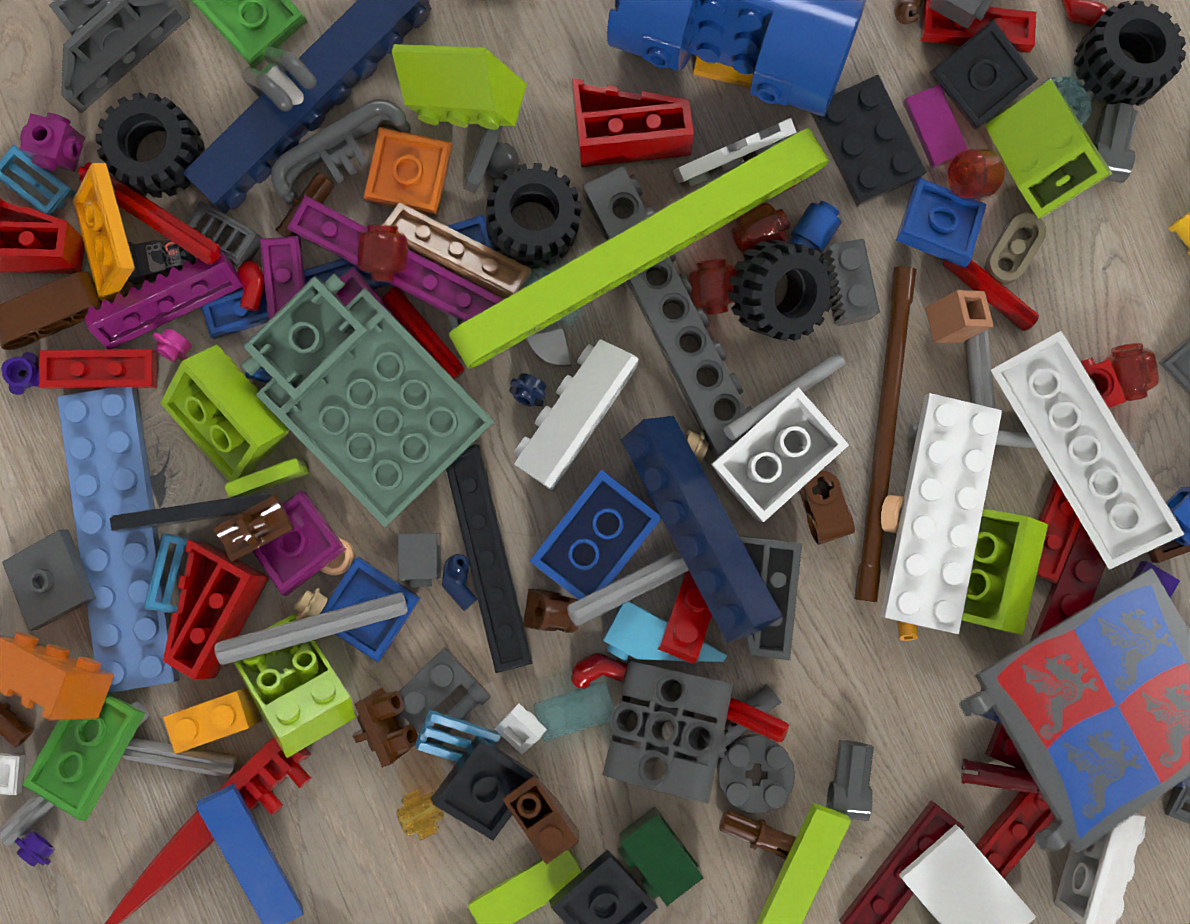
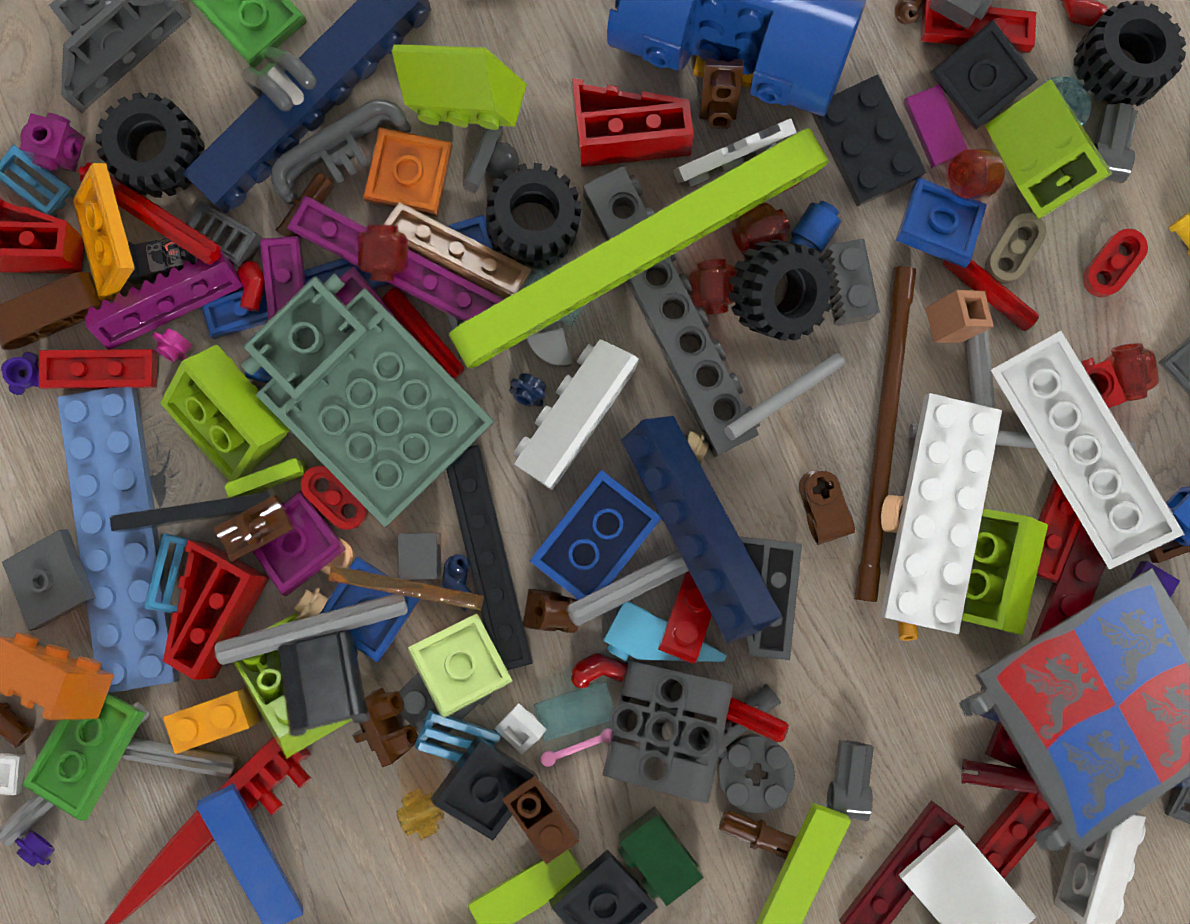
white slope [711,387,849,522] -> none
none -> black piece [278,630,369,736]
none -> red plate [301,466,368,530]
none -> clear orange bar [328,565,484,611]
none -> yellowish green plate [408,613,512,719]
none -> bright pink hinge [541,728,612,767]
none -> reddish brown hips [699,58,744,129]
none -> red plate [1083,229,1148,297]

